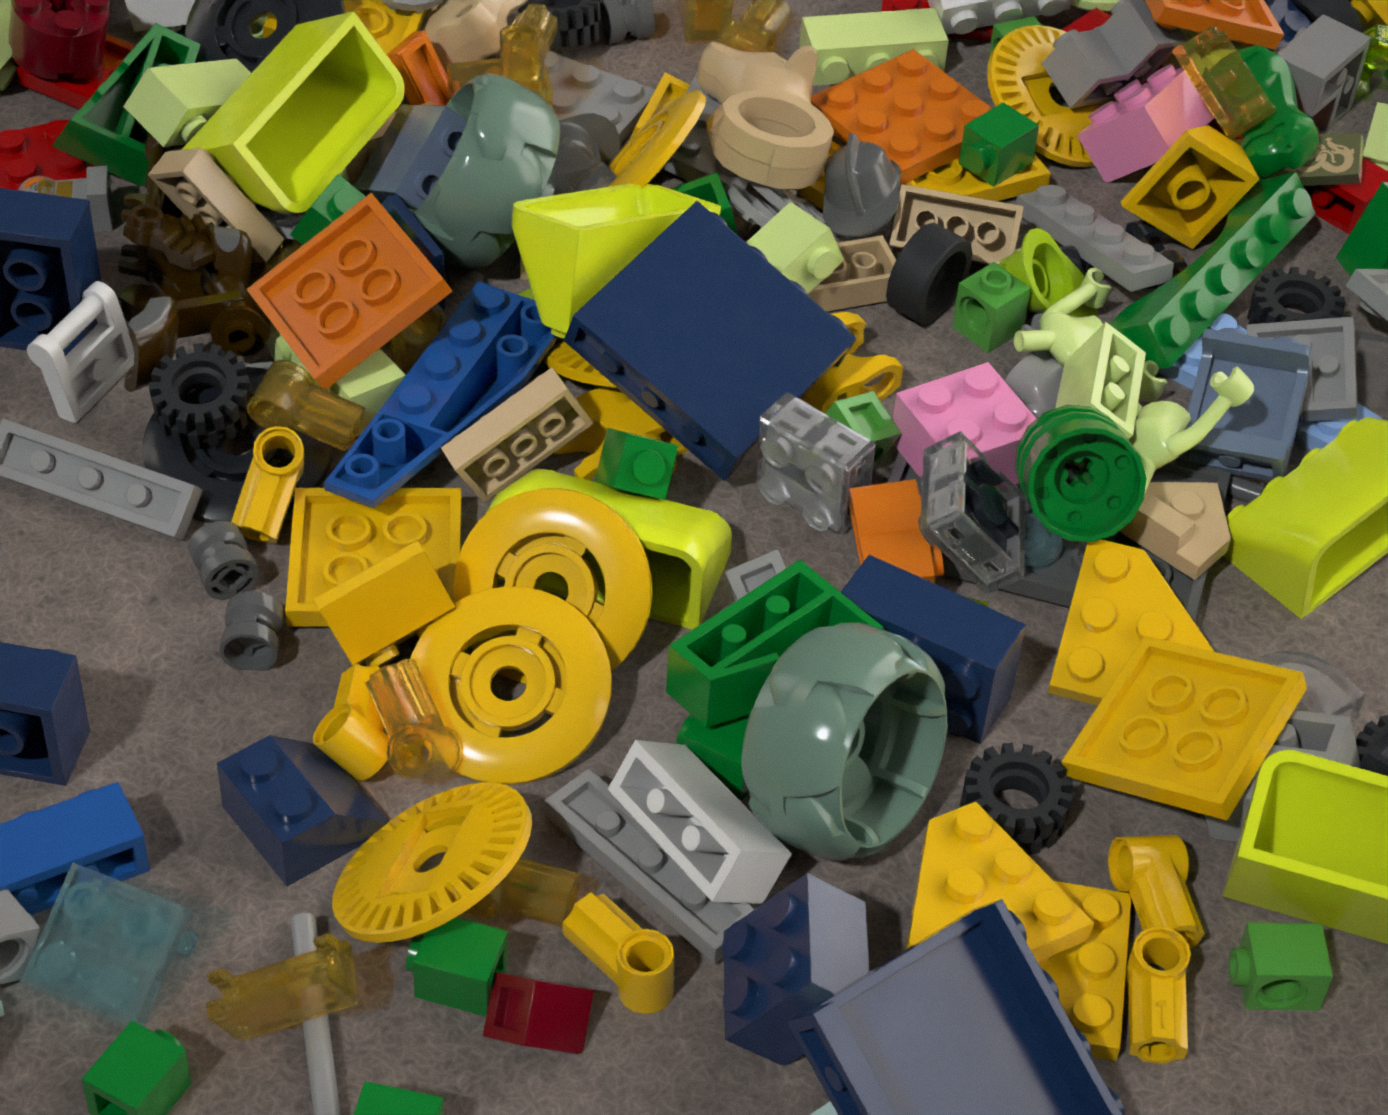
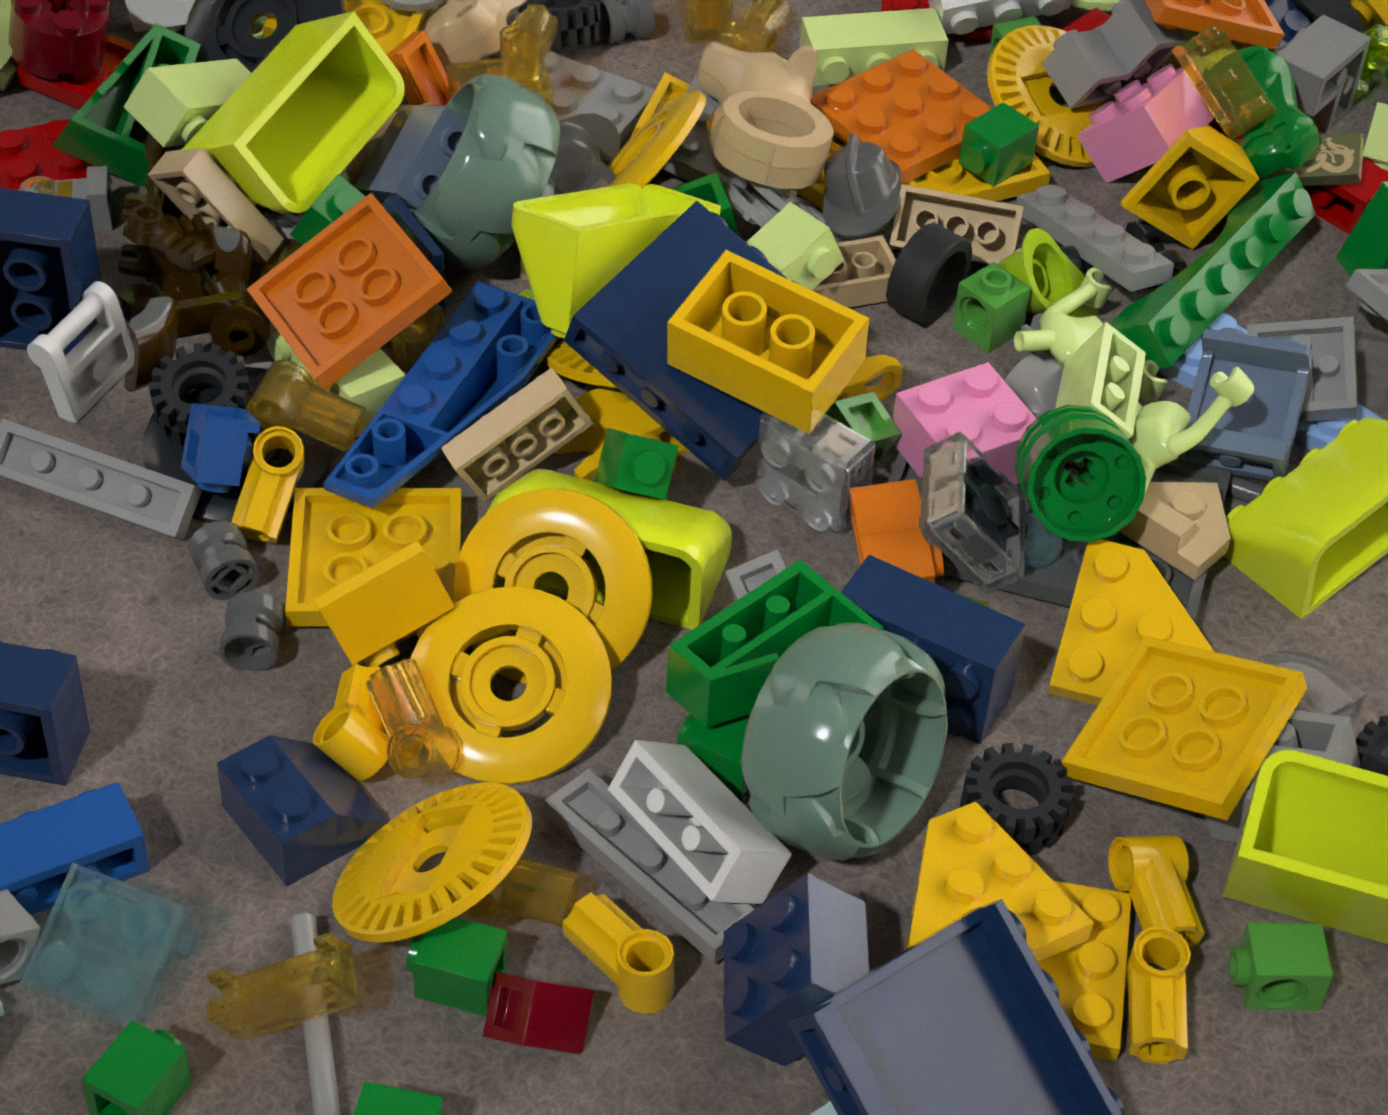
black tyre [1247,267,1345,325] -> none
none -> blue brick [181,403,261,493]
none -> yellow brick [667,250,869,434]

